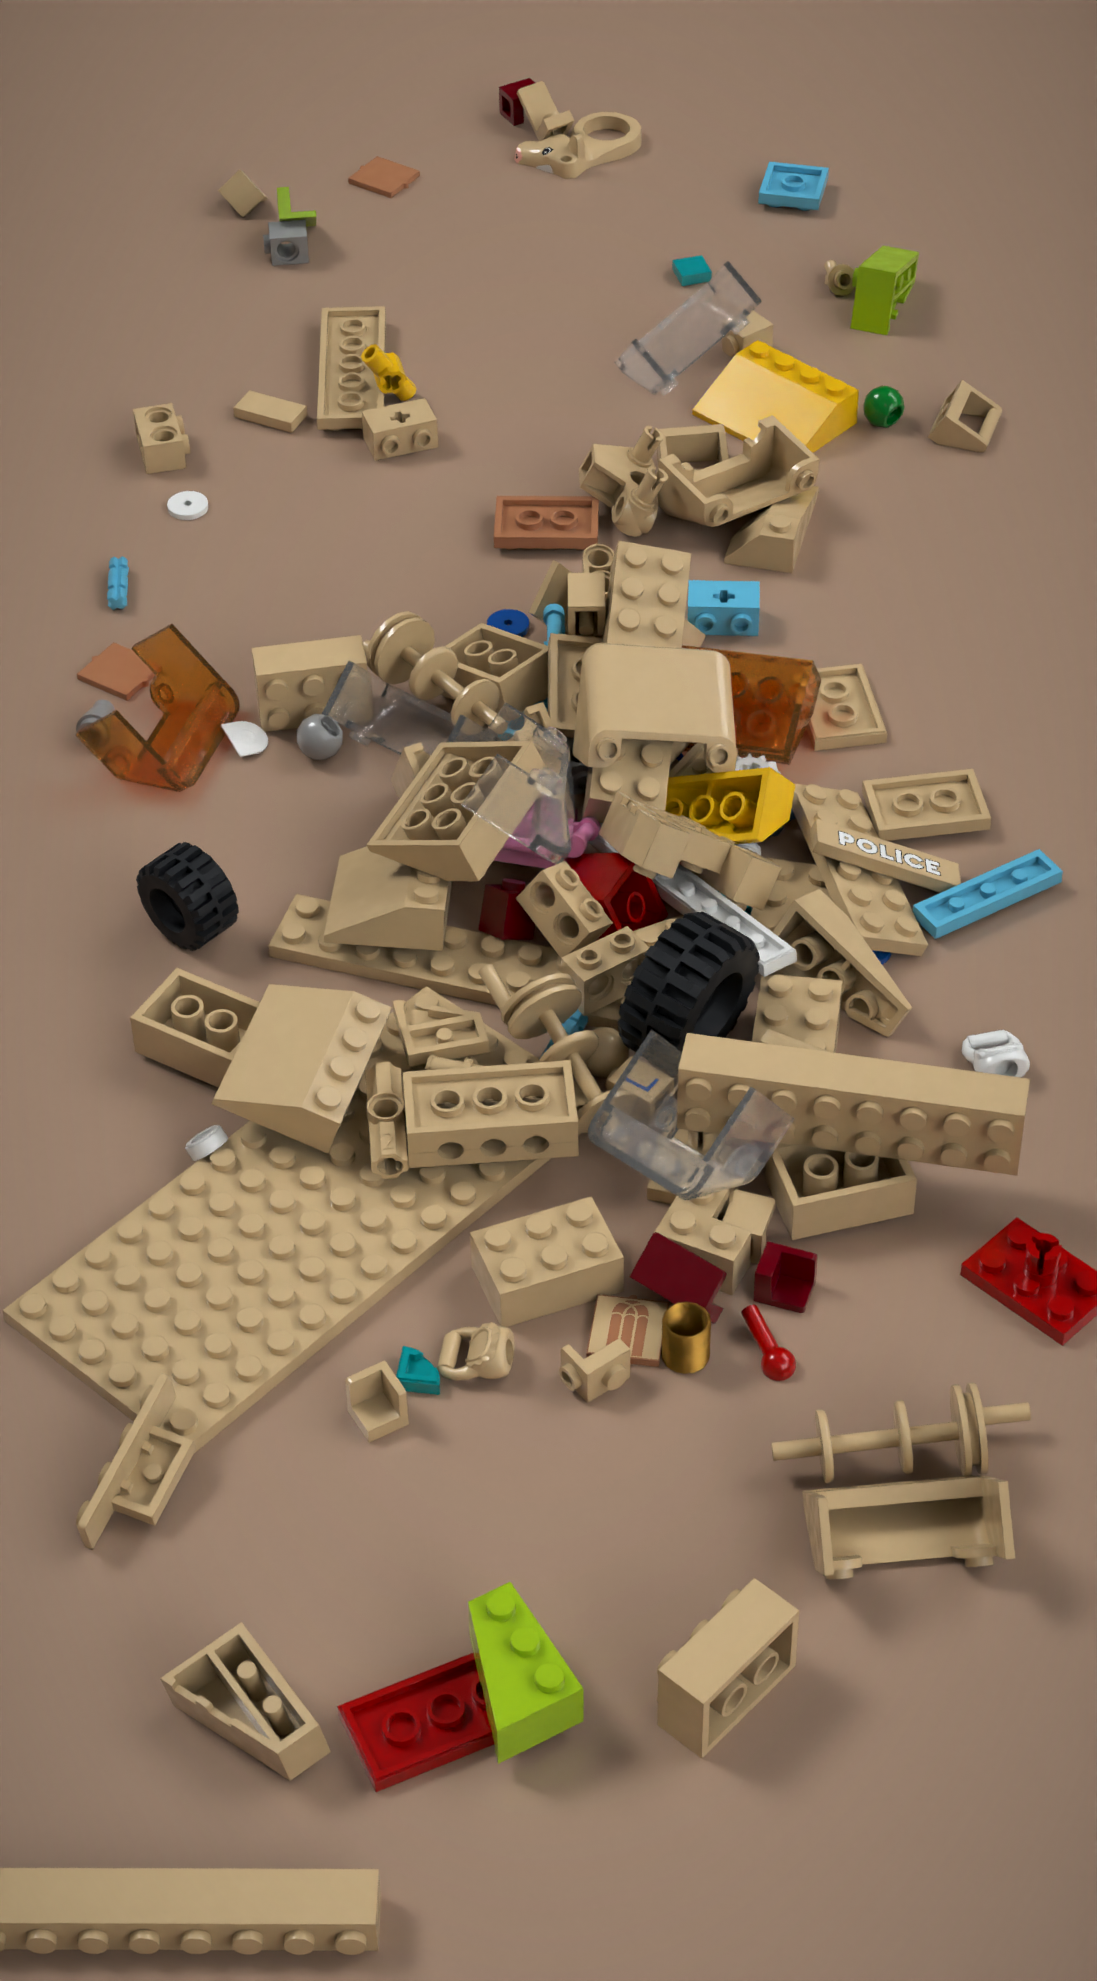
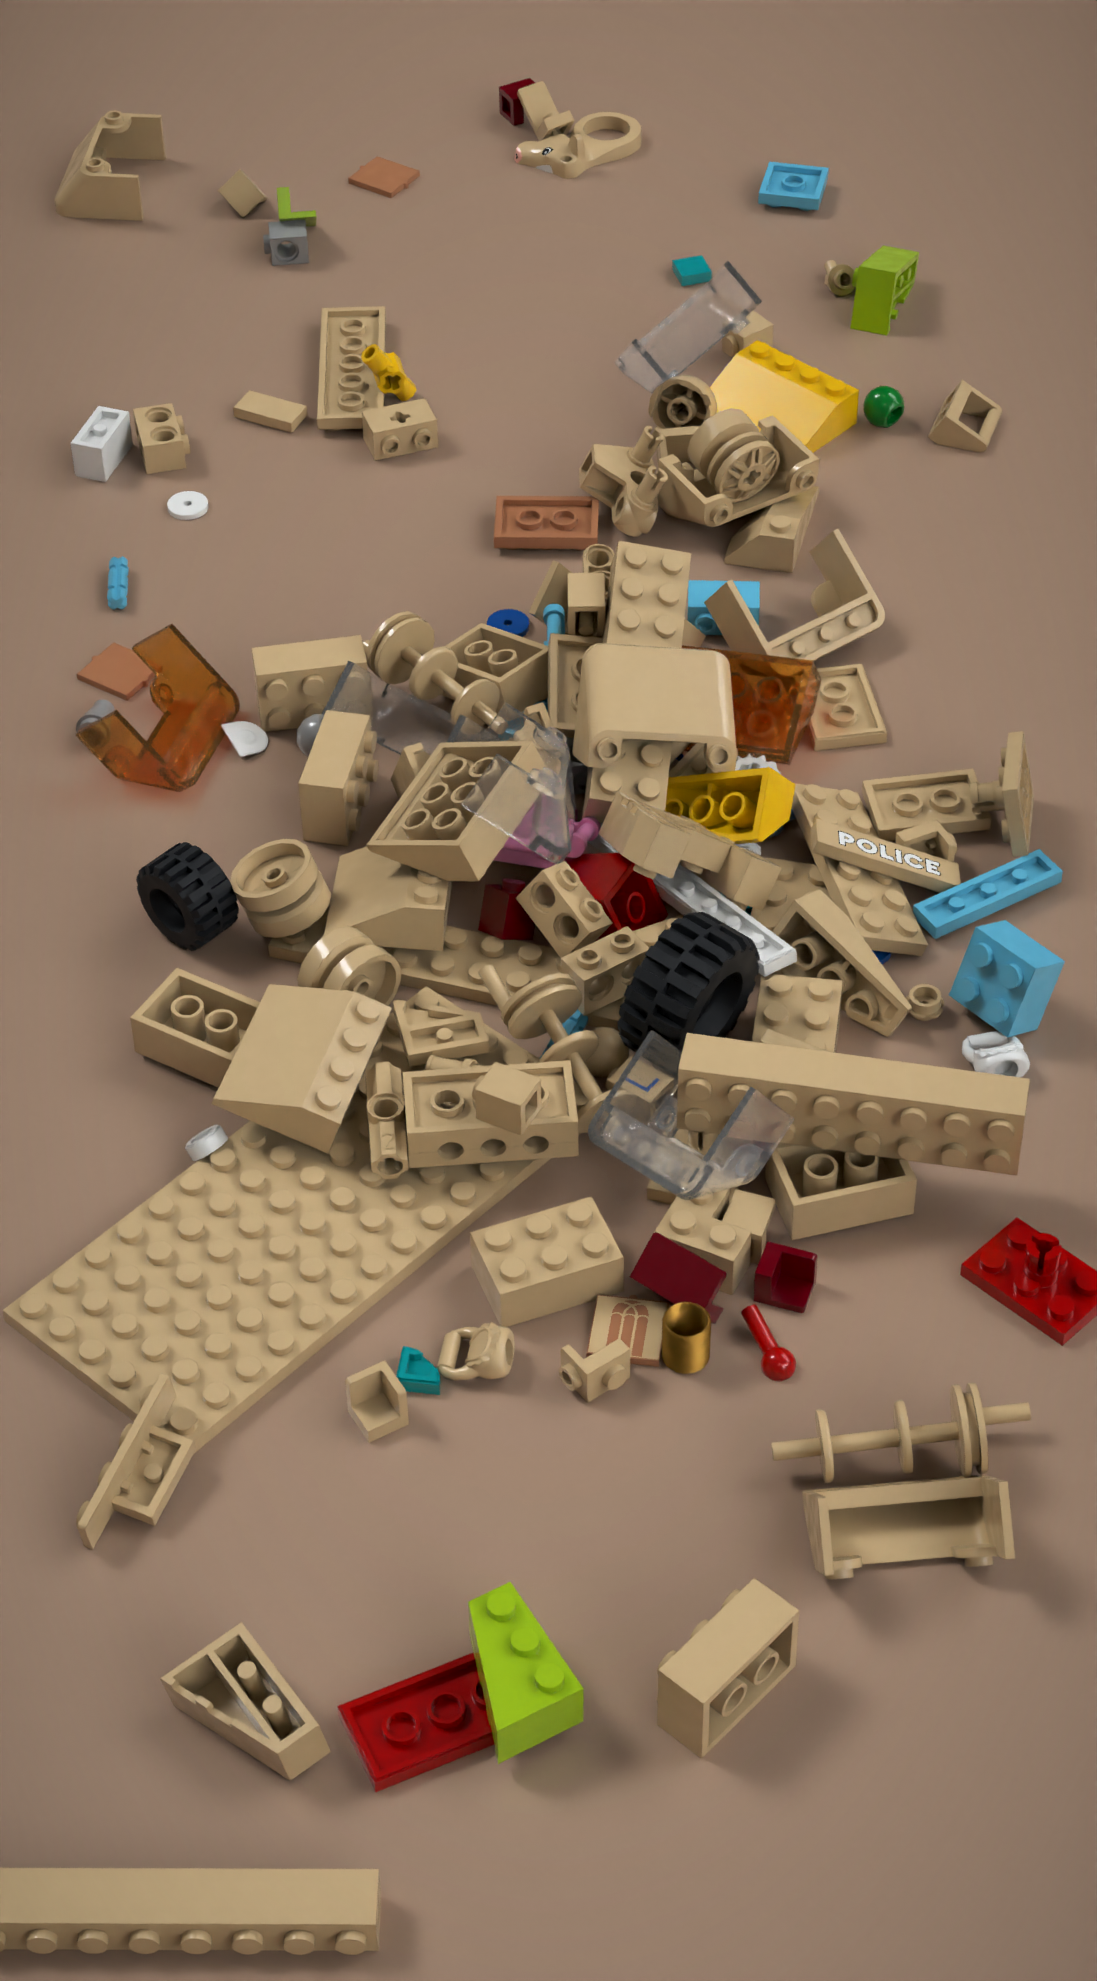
none -> tan windscreen [55,110,166,221]
none -> white panel [71,406,133,482]
none -> tan wheel [230,839,331,938]
none -> tan wheel [297,926,401,1006]
none -> tan brick [298,710,379,846]
none -> tan brick [472,1061,542,1136]
none -> tan cylinder [648,375,717,429]
none -> tan wheel [687,408,780,502]
none -> tan windscreen [704,529,885,676]
none -> tan bracket [895,820,957,862]
none -> tan plate [906,984,944,1021]
none -> medium azure brick [949,920,1065,1037]
none -> tan plate [970,731,1034,857]

